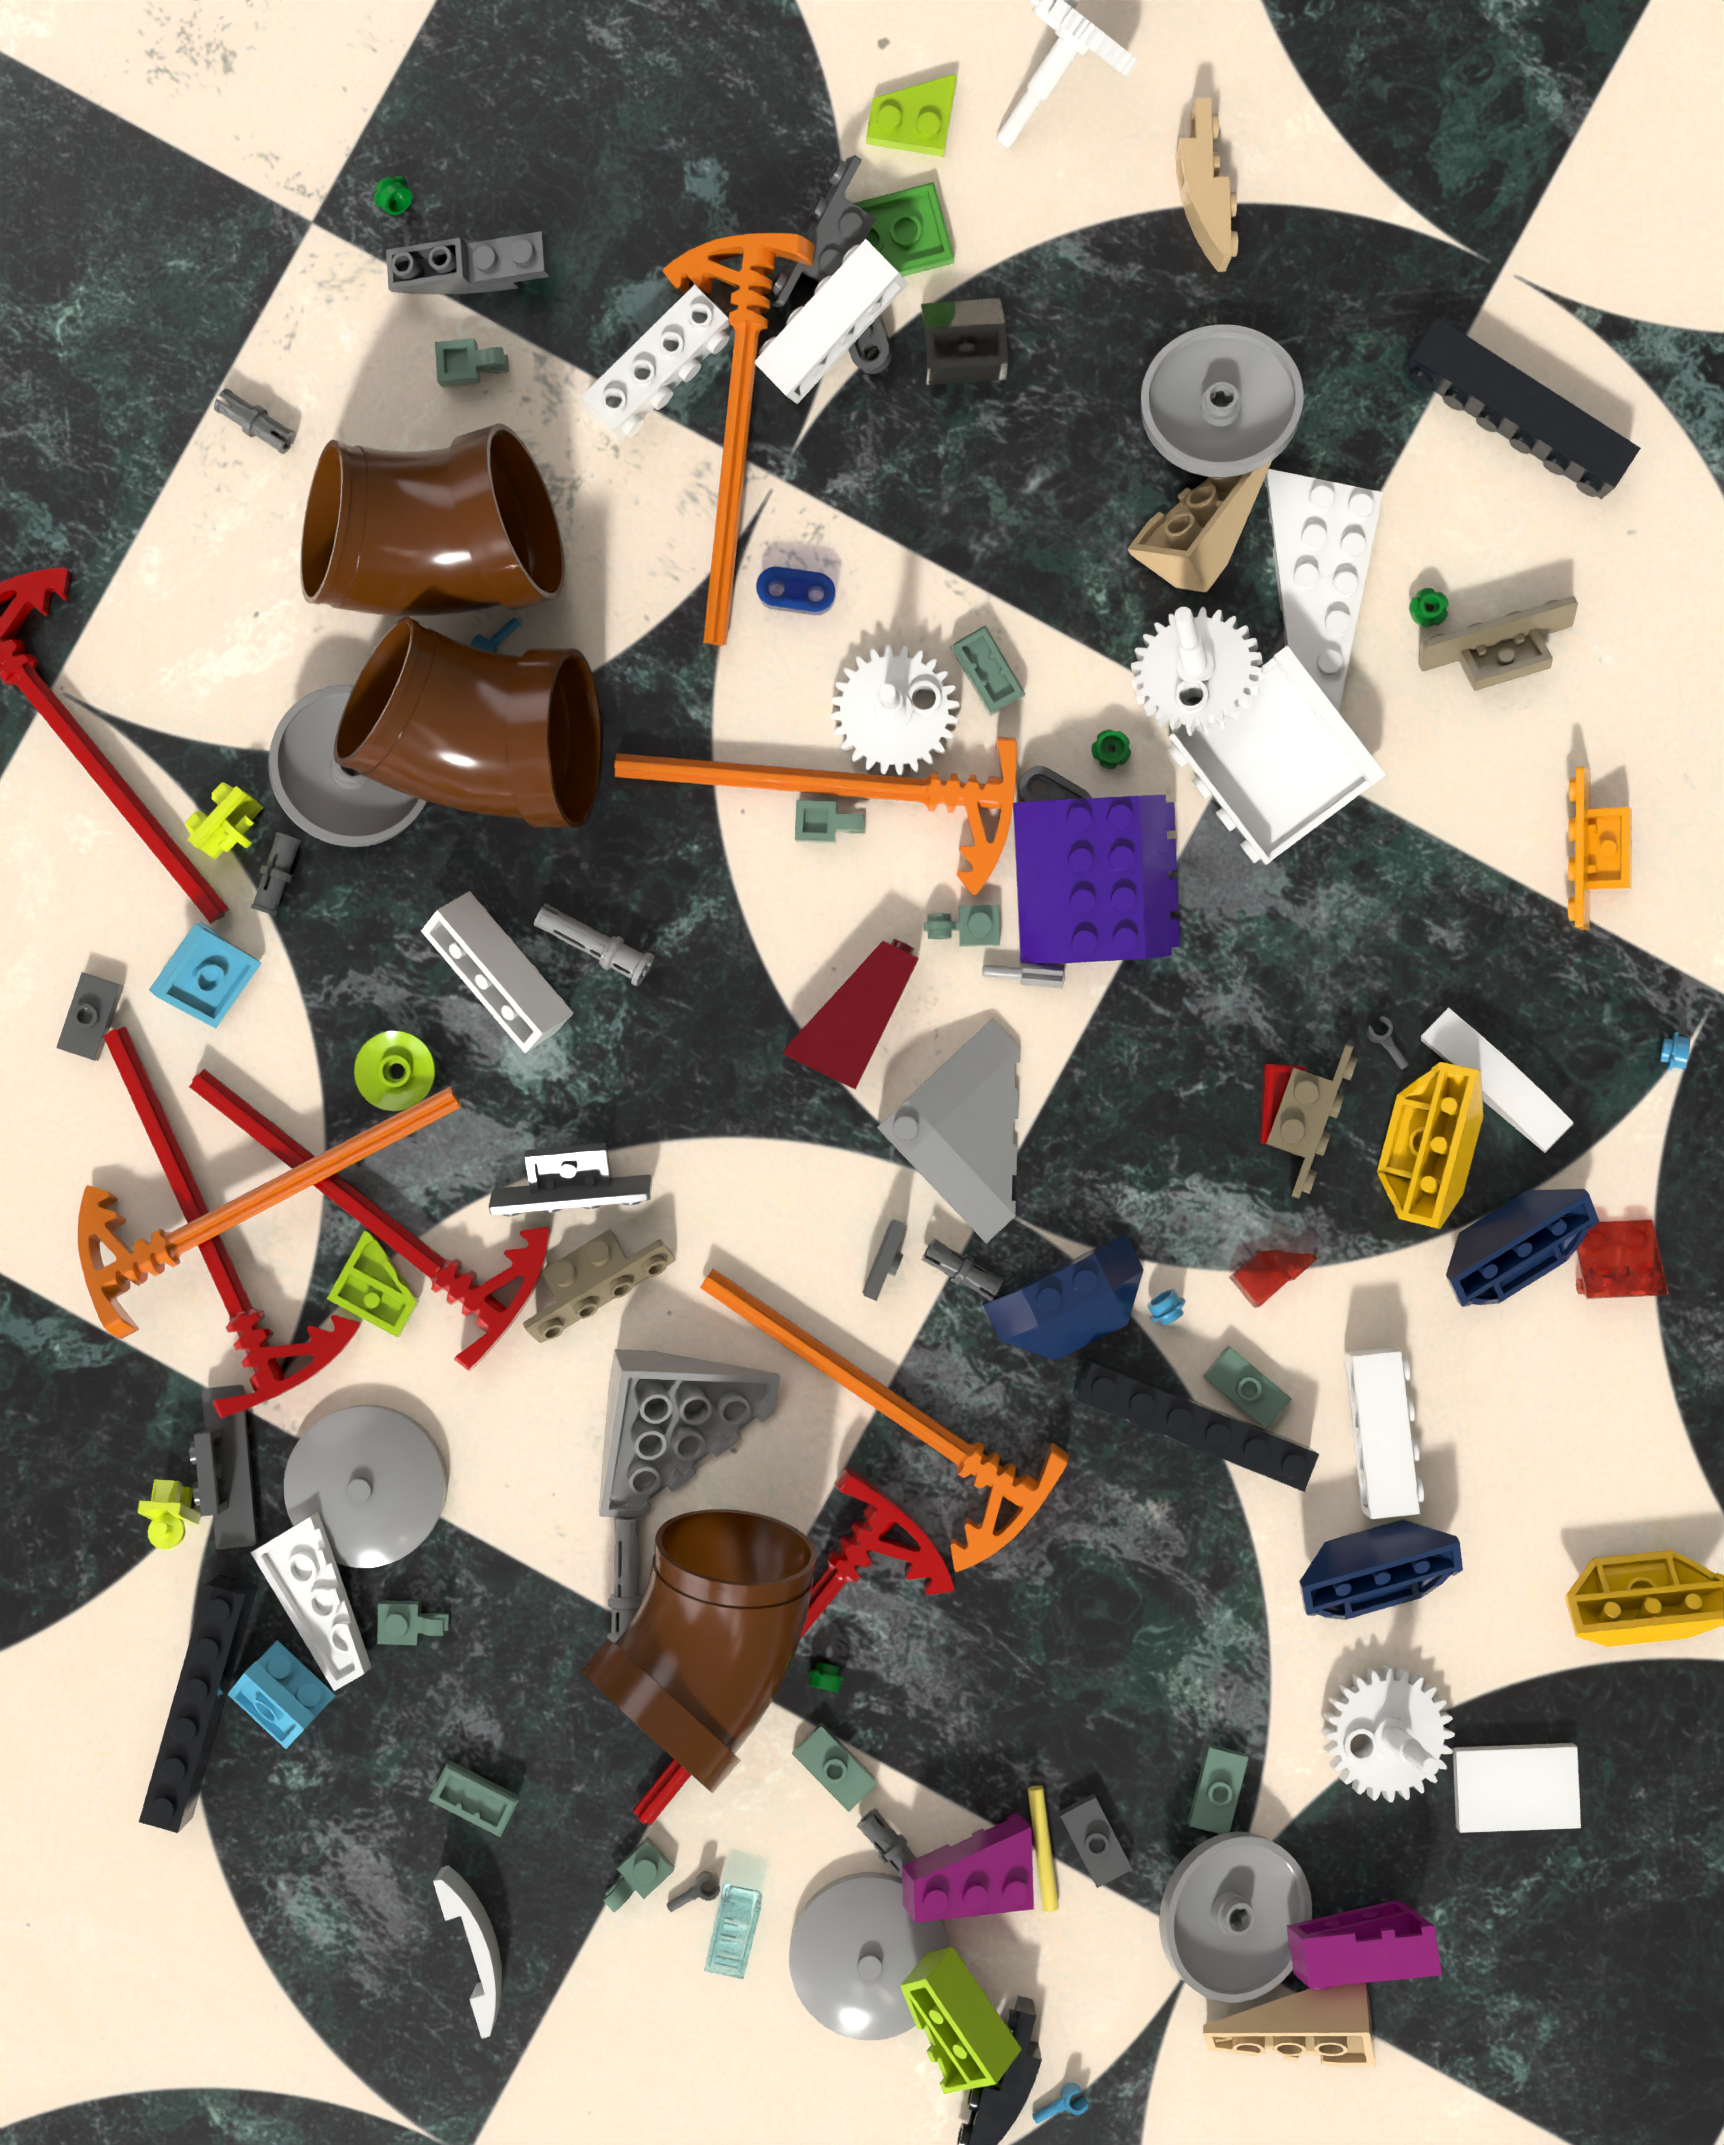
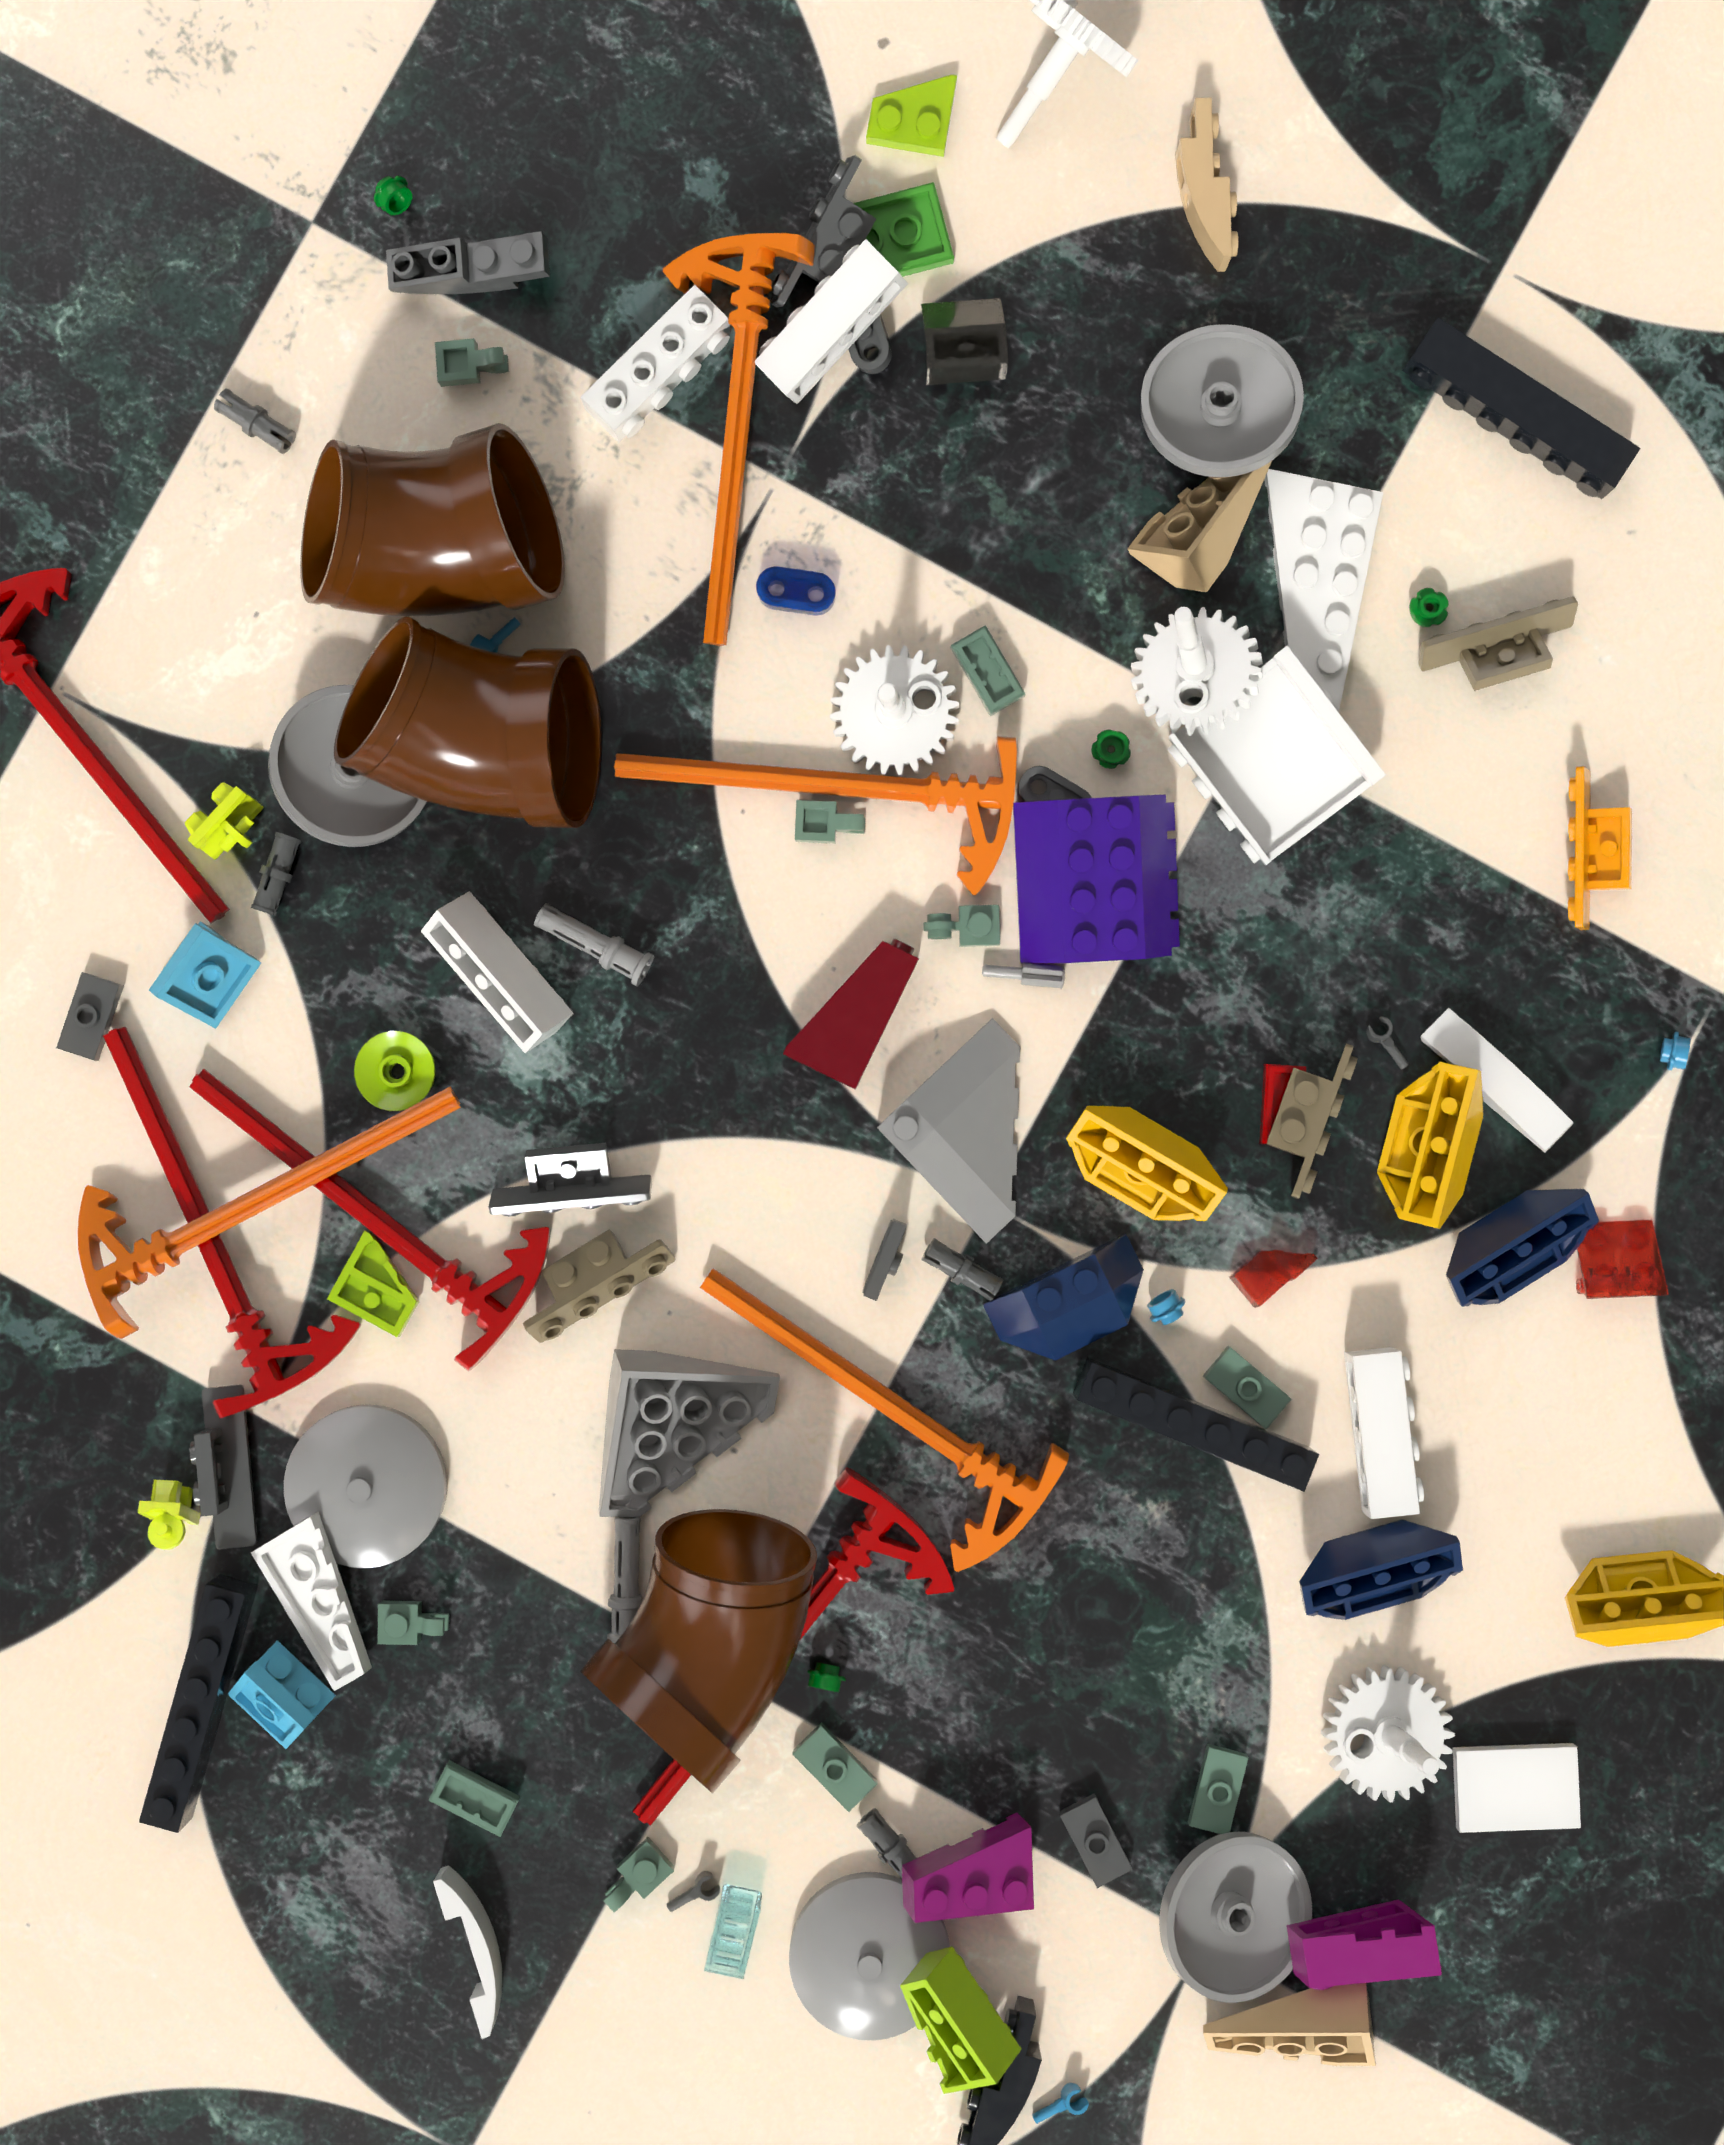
light yellow bar [1027,1785,1059,1912] -> none
none -> yellow wedge [1066,1106,1228,1221]

